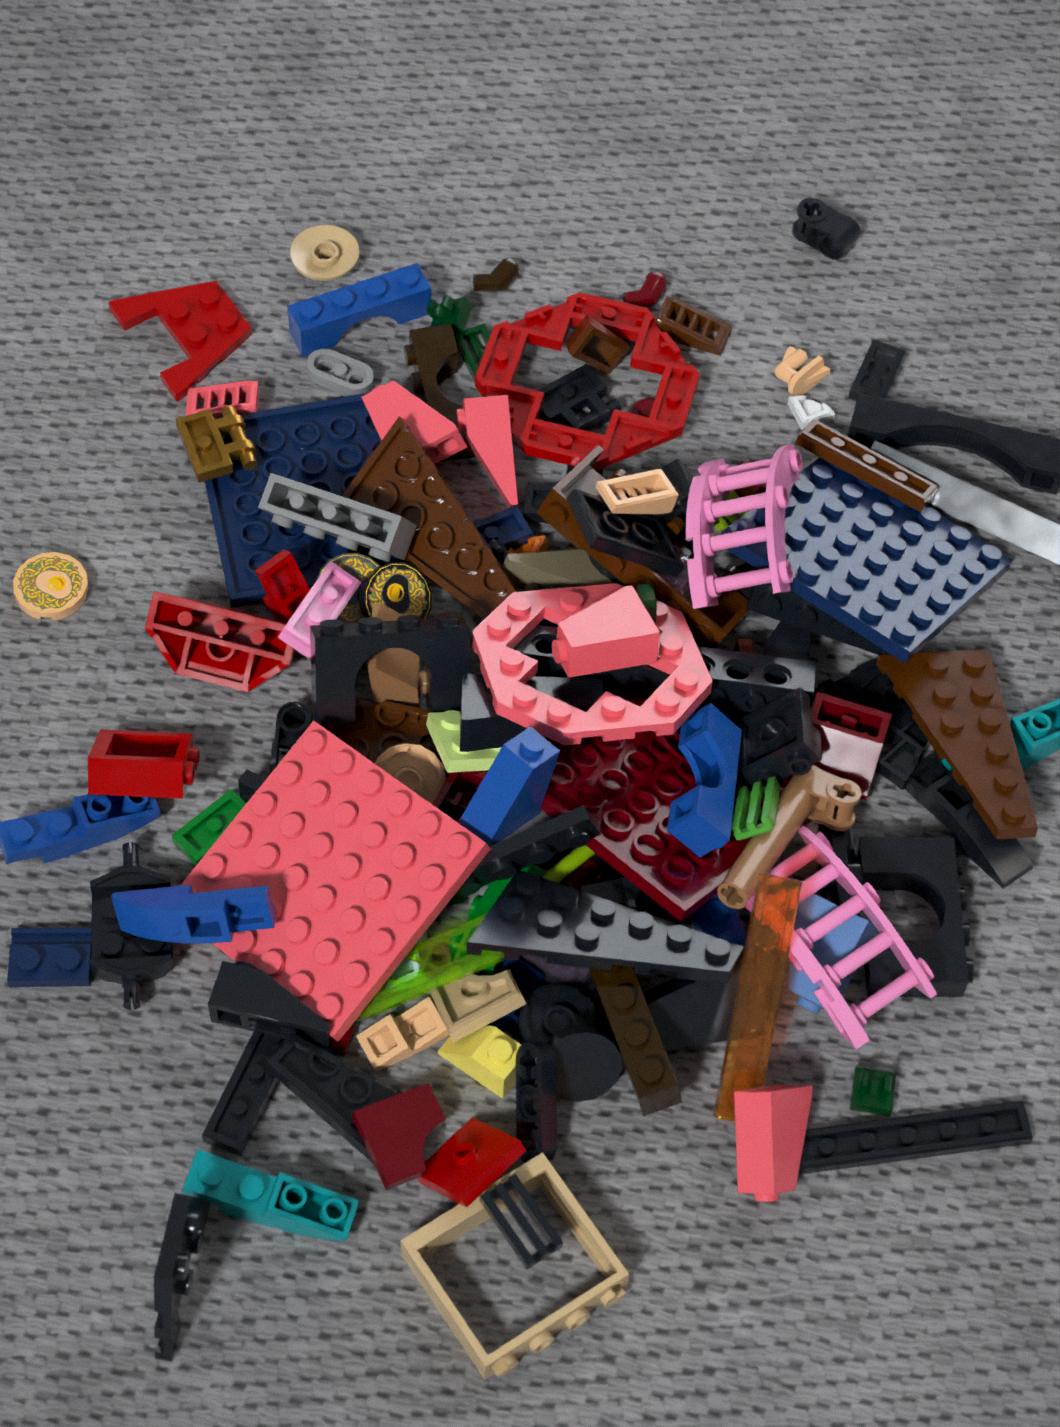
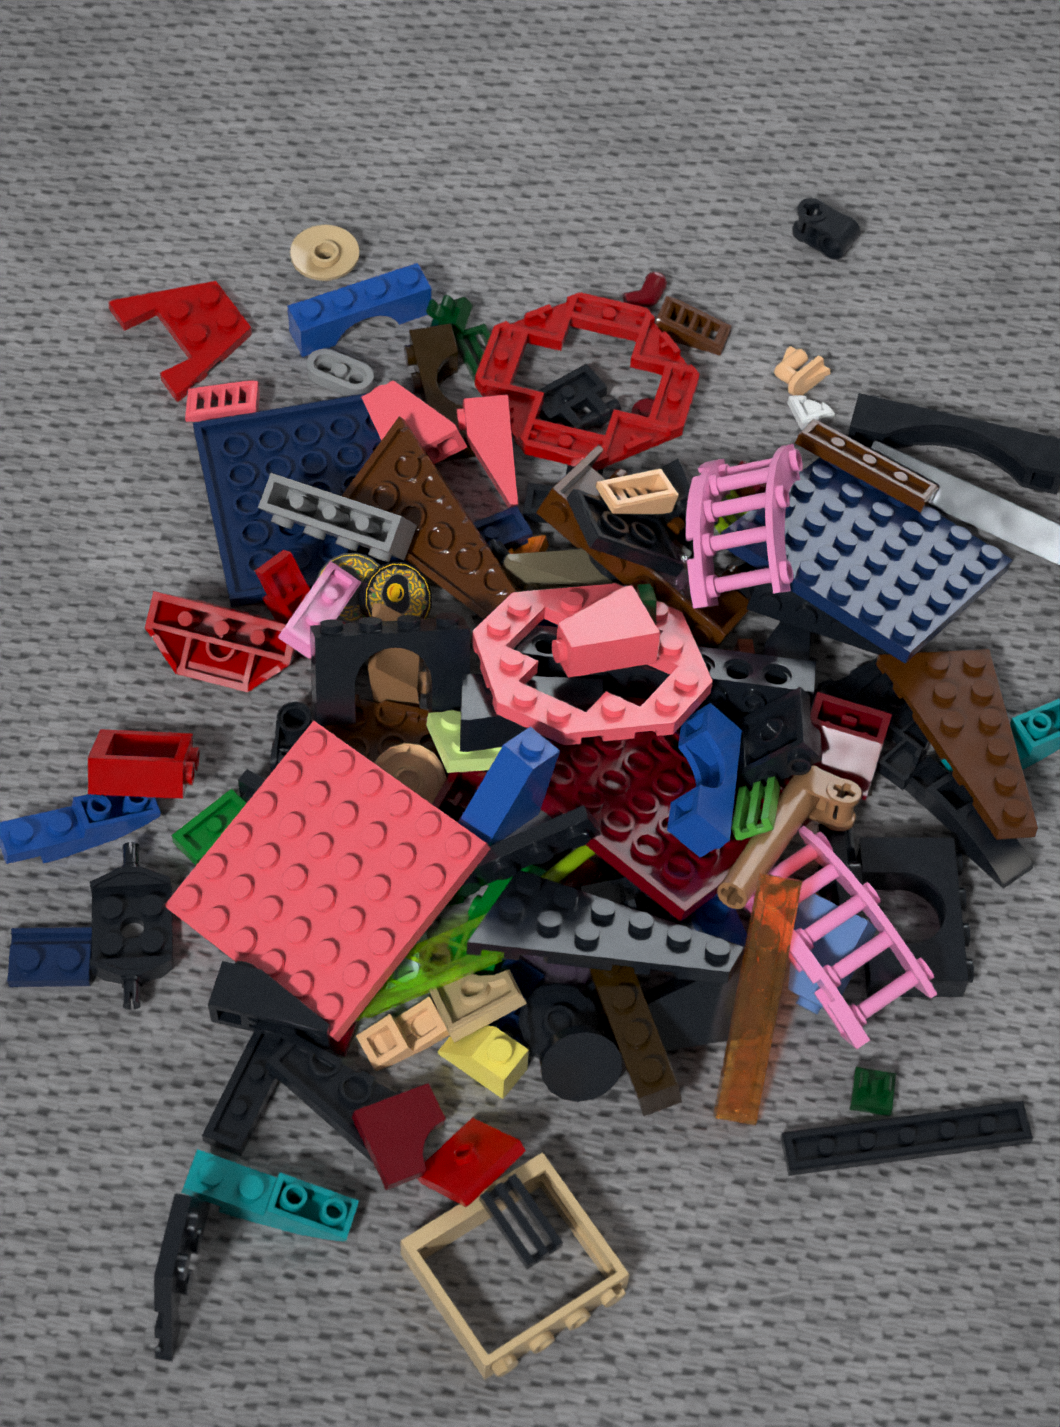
tile [13,552,89,620] -> none
blue slope [111,885,276,944] -> none
pearl gold plate [175,406,258,483] -> none
dark brown arm [473,258,519,291] -> none
black beam [516,1041,557,1163] -> none
reddish brown slope [566,314,630,374] -> none
coral slope [734,1084,813,1202] -> none
black plate [848,339,906,401] -> none

